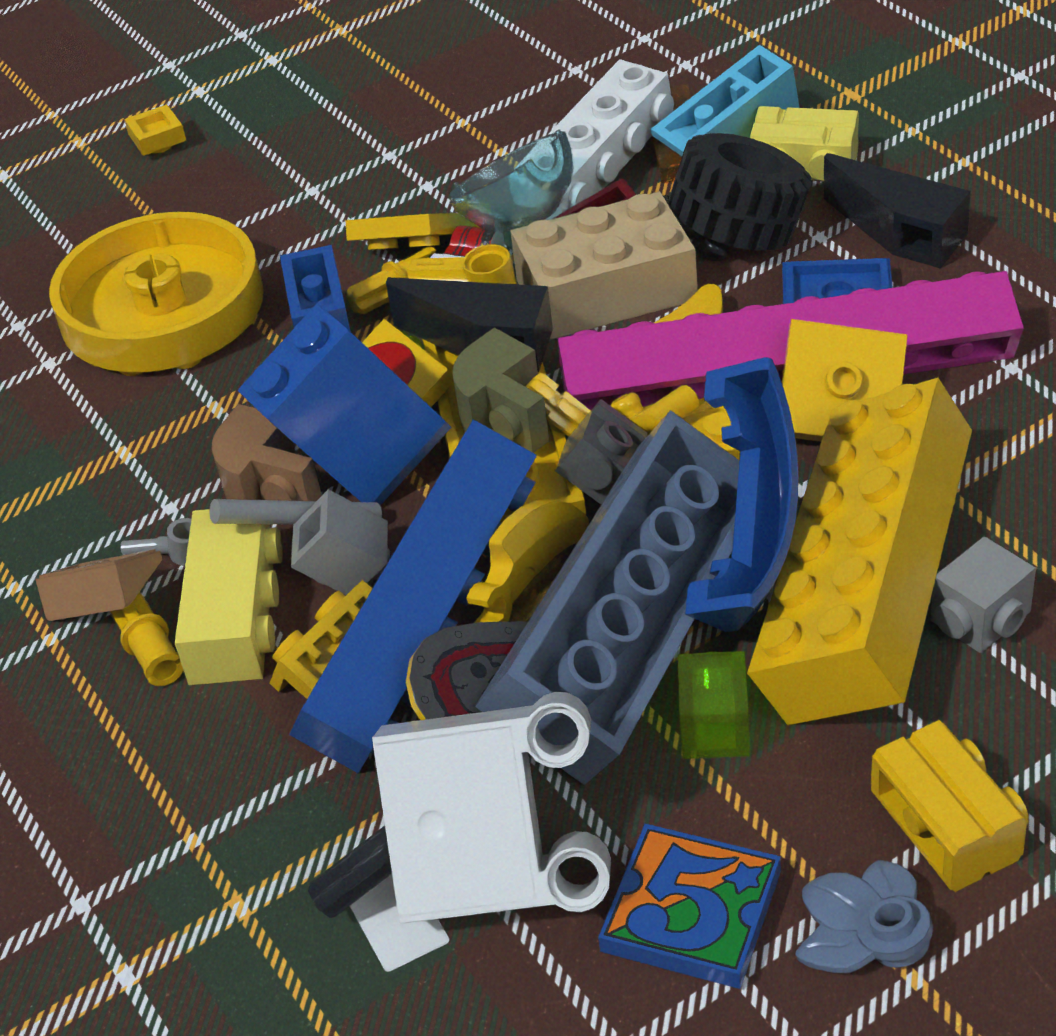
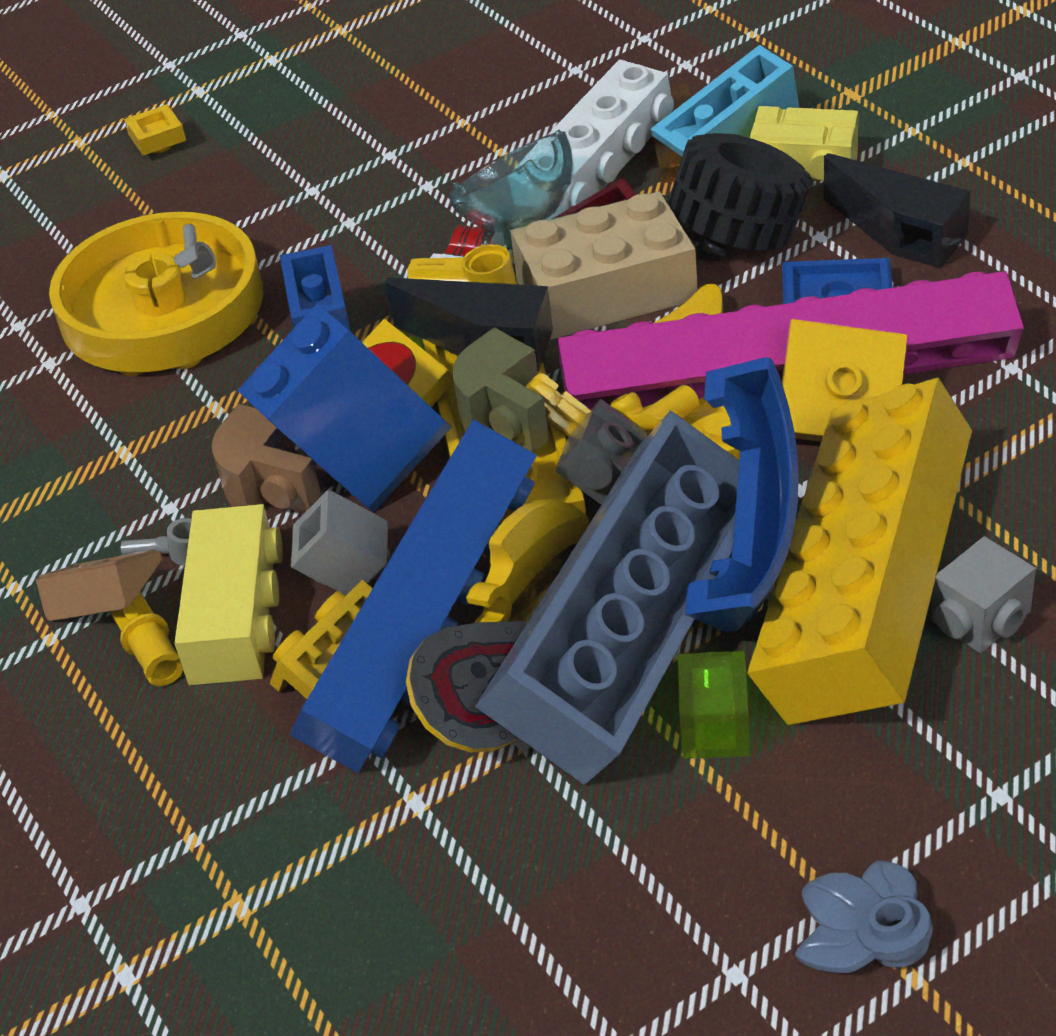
light grey bar [209,499,382,525] -> none
white piece [308,692,611,924] -> none
yellow wing [345,213,485,250] -> none
yellow axle [346,246,439,314] -> none
white sticker [350,874,449,972] -> none
tile [598,824,781,989] -> none
yellow brick [871,720,1029,892] -> none
none -> light grey hand [174,224,216,279]

